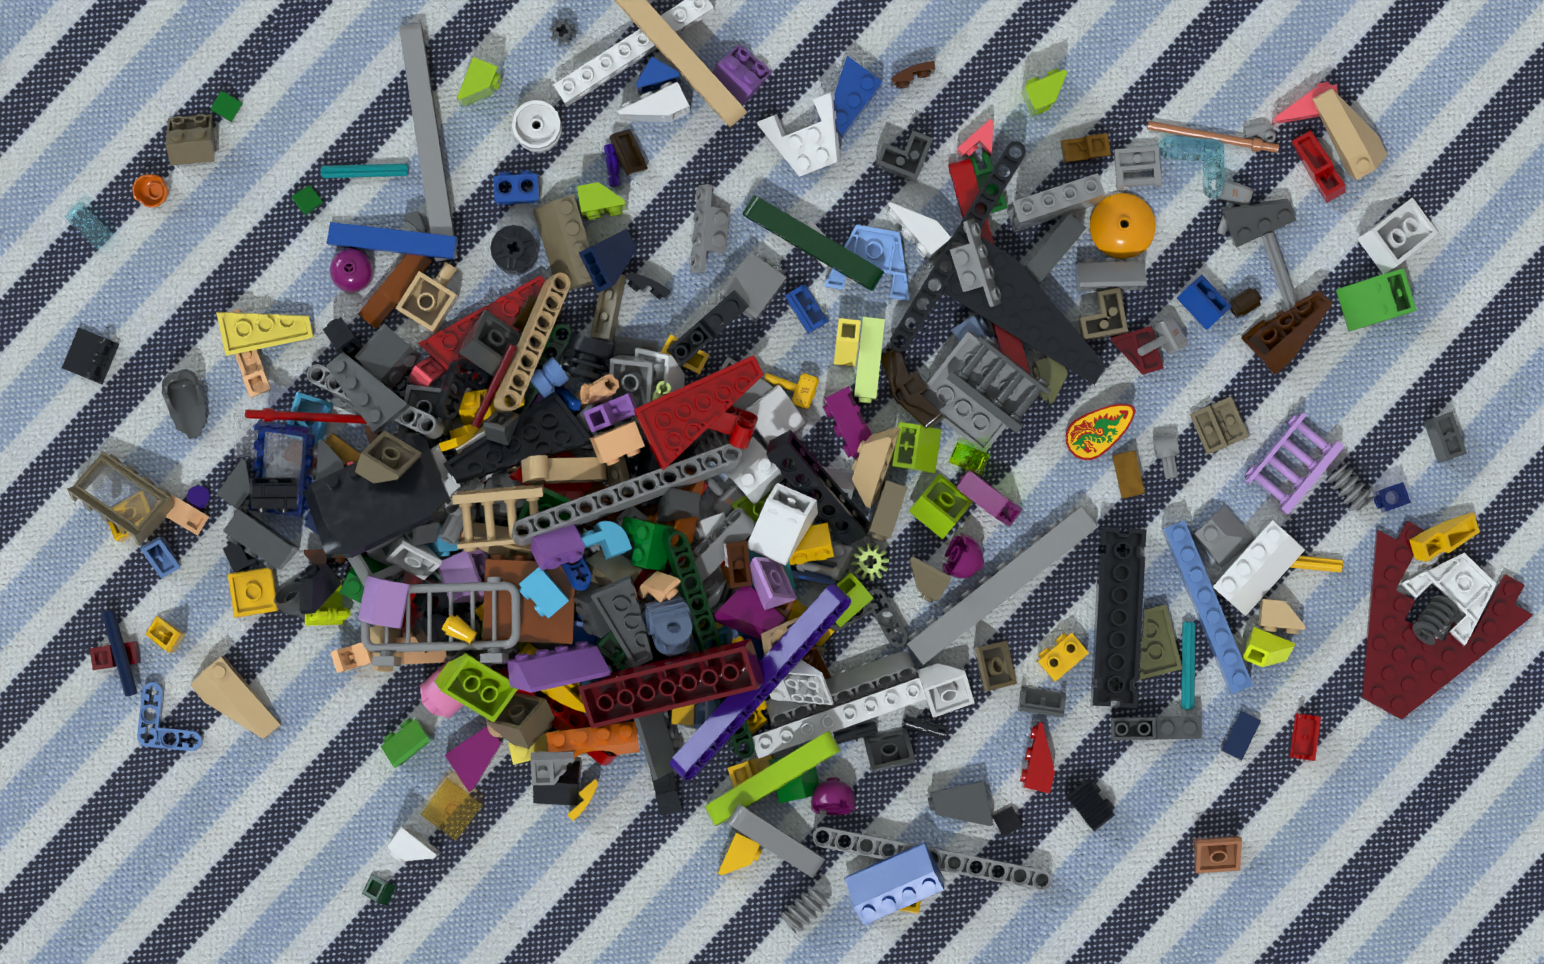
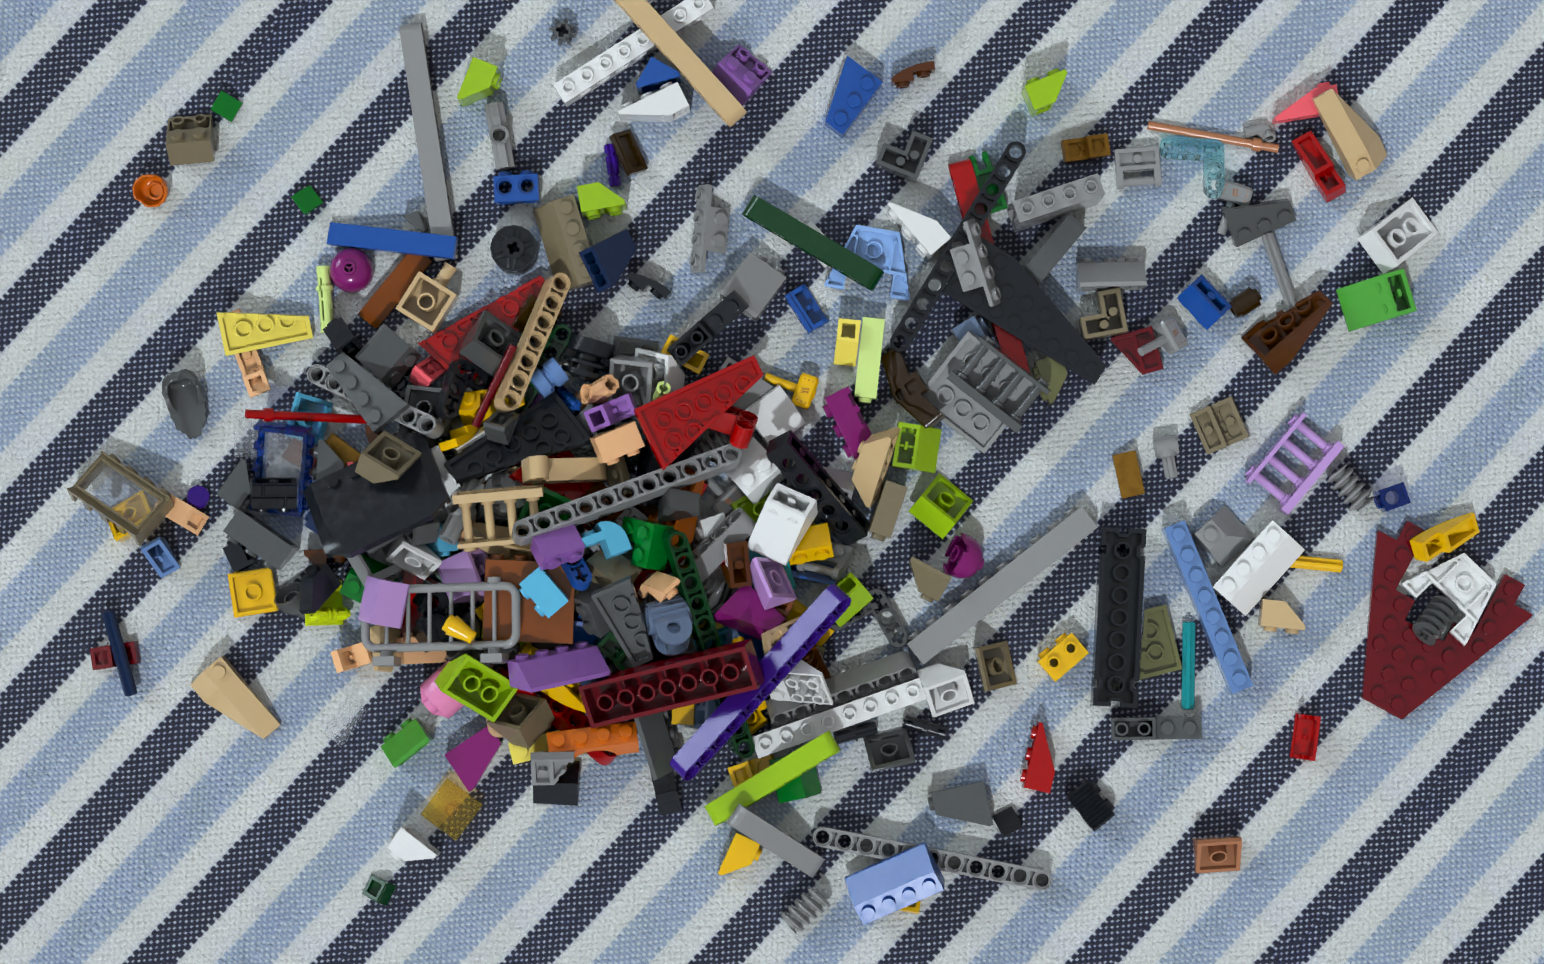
black hinge [62,327,119,385] -> none
clear light blue slope [64,201,113,249] -> none
medium blue beam [137,682,203,751] -> none
yellow slope [145,616,186,653] -> none
teal axle [321,164,409,178] -> none
white wheel [512,100,562,153] -> none
yellow slope [567,778,599,821] -> none
dark tan plate [590,274,626,341] -> none
white wing [757,91,840,177] -> none
magenta cylinder [811,777,856,816] -> none
yellowish green gear [851,543,889,581] -> none
clear neon green slope [949,442,990,476] -> none
coral slope [956,119,993,157] -> none
magenta slope [956,470,1023,527] -> none
dark grey hinge [1018,687,1066,718] -> none
shield [1066,404,1136,460] -> none
light orange dish [1089,193,1156,259] -> none
dark blue tile [1221,711,1261,761] -> none
neon yellow slope [1242,627,1295,667] -> none
dark grey hinge [1424,412,1467,463] -> none
none -> yellowish green pin [316,266,334,333]
none -> clear panel [324,697,368,746]
none -> light grey piece [484,102,515,171]

